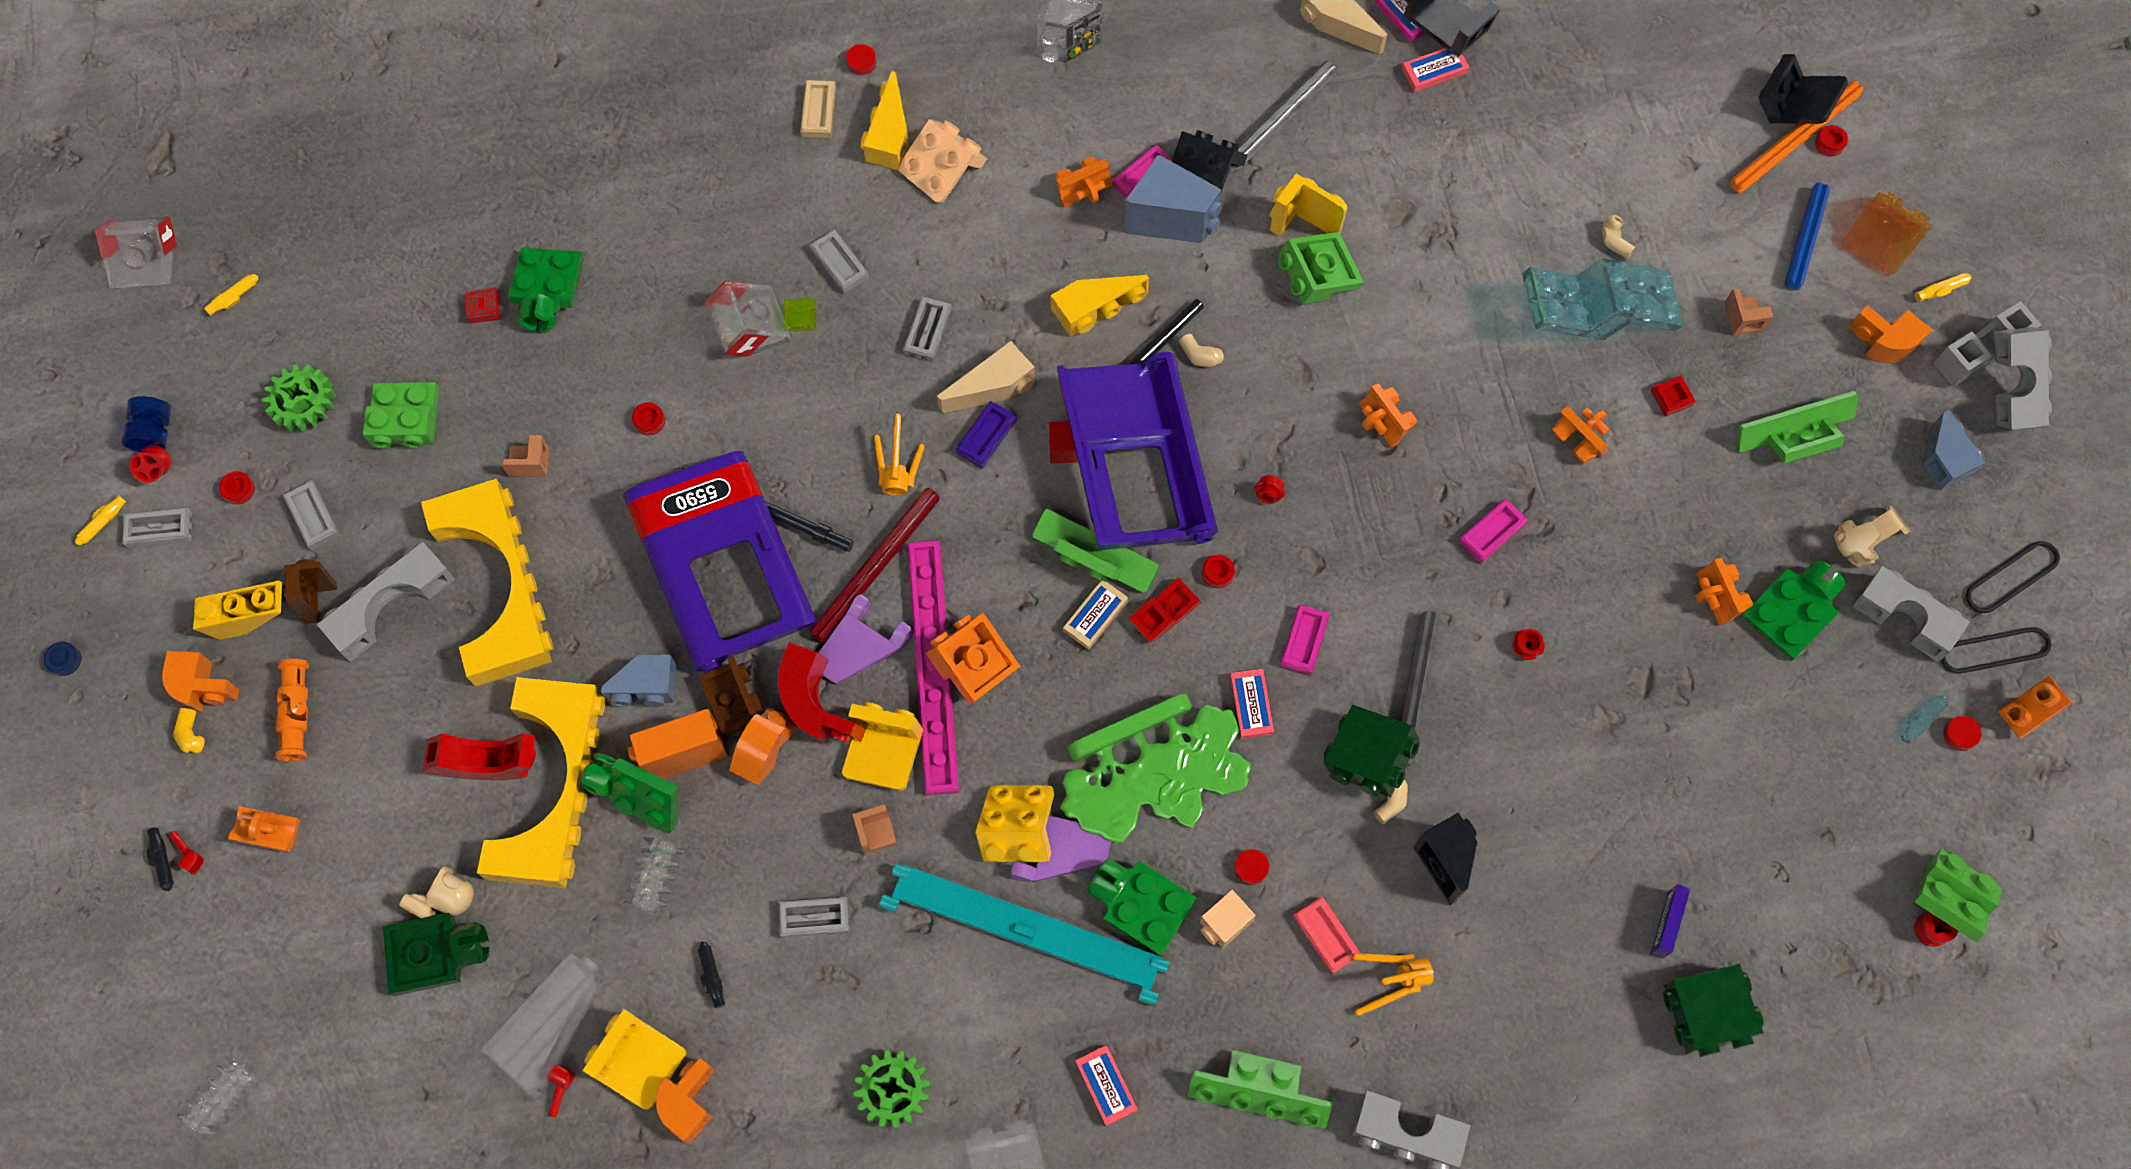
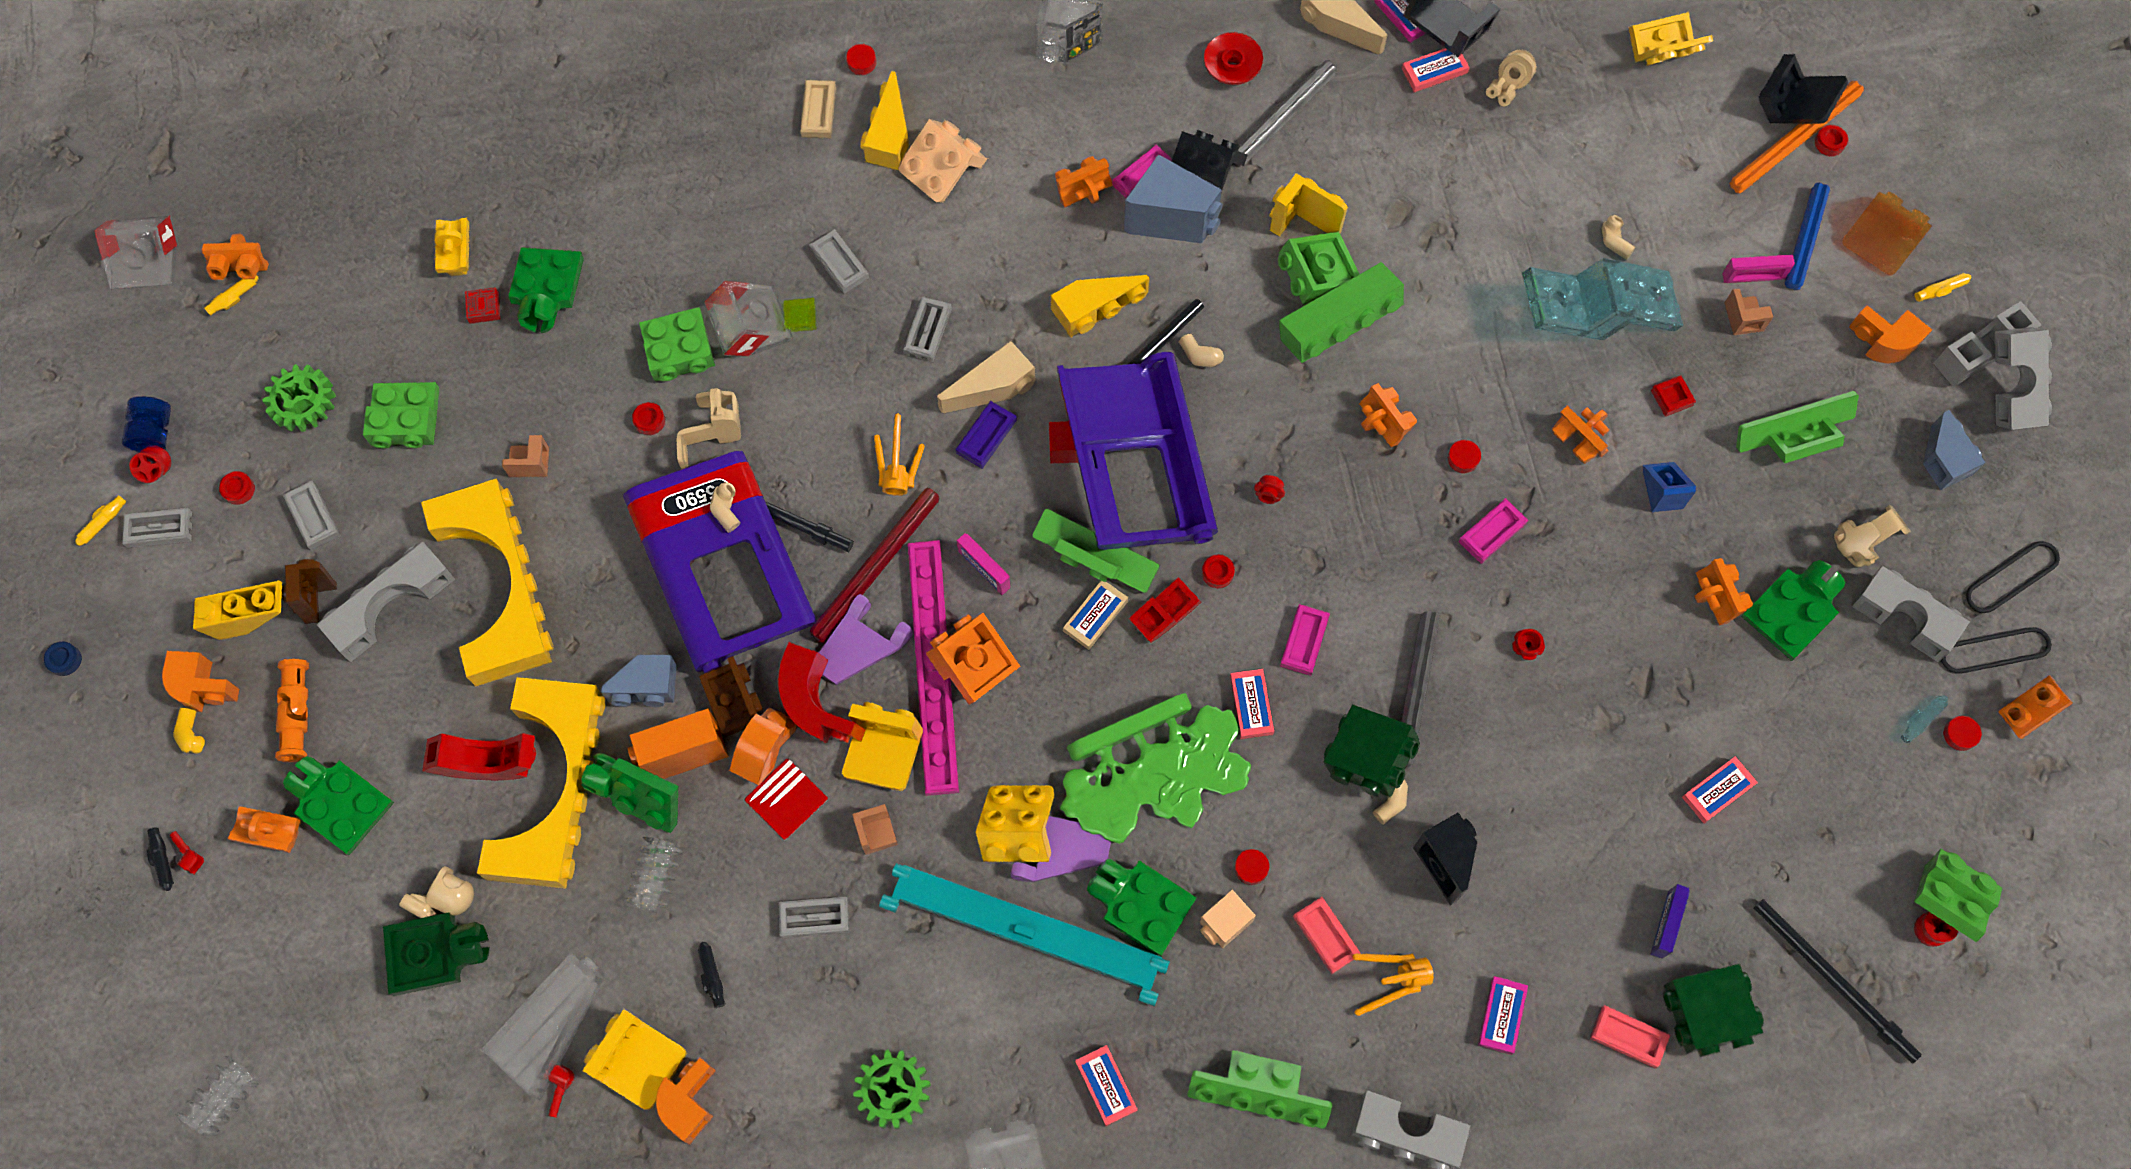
none -> orange hips [201,234,269,280]
none -> green plate [283,756,394,855]
none -> yellow hips [434,218,469,276]
none -> bright green plate [639,307,715,382]
none -> tan piece [677,388,741,470]
none -> tan arm [710,482,740,533]
none -> red sticker [745,759,828,840]
none -> dark pink tile [957,533,1010,595]
none -> red dish [1204,32,1263,85]
none -> bright green brick [1279,262,1404,363]
none -> red tile [1448,440,1481,473]
none -> tile [1478,976,1528,1055]
none -> tan piece [1486,50,1536,107]
none -> coral tile [1590,1005,1670,1069]
none -> yellow bracket [1628,12,1713,65]
none -> blue slope [1643,462,1696,512]
none -> tile [1682,756,1758,823]
none -> dark pink tile [1722,255,1795,283]
none -> black bar [1753,899,1922,1064]

